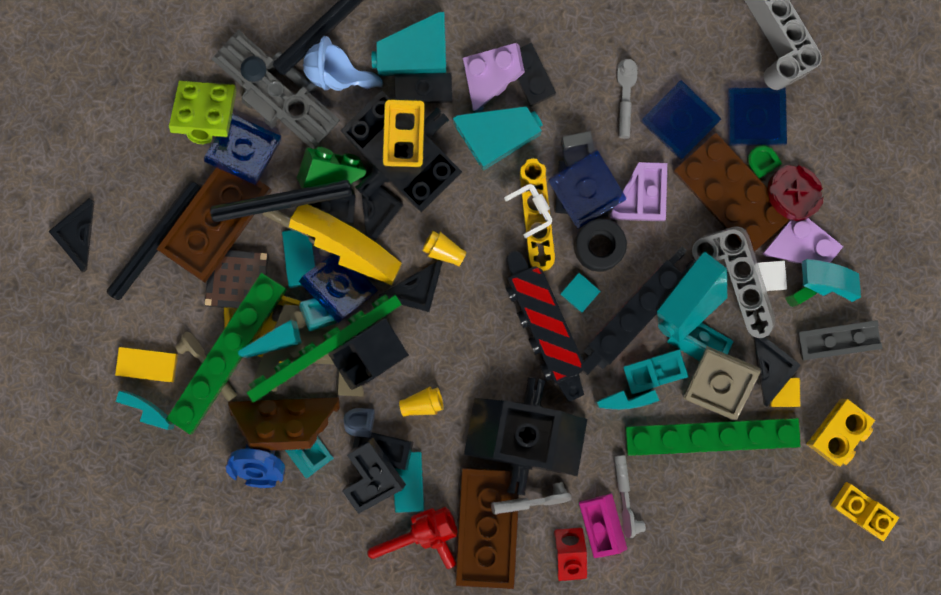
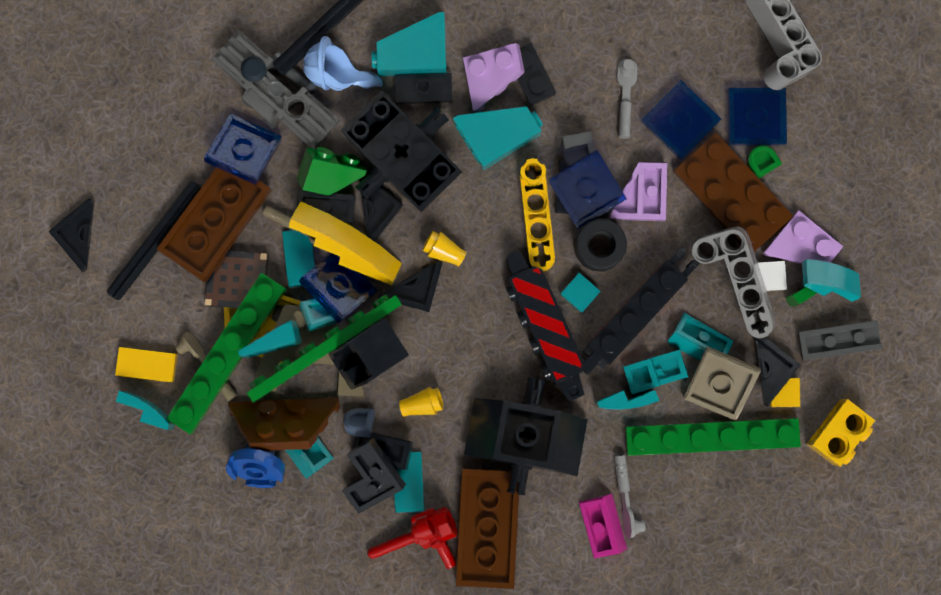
lime plate [169,81,236,144] -> none
black axle [210,180,352,222] -> none
yellow piece [383,100,424,167] -> none
light grey piece [491,482,572,514] -> none
white piece [504,184,552,238] -> none
red bracket [554,528,587,581] -> none
teal slope [657,252,728,343] -> none
dark red tile [767,165,824,221] -> none
yellow slope [830,482,899,542] -> none

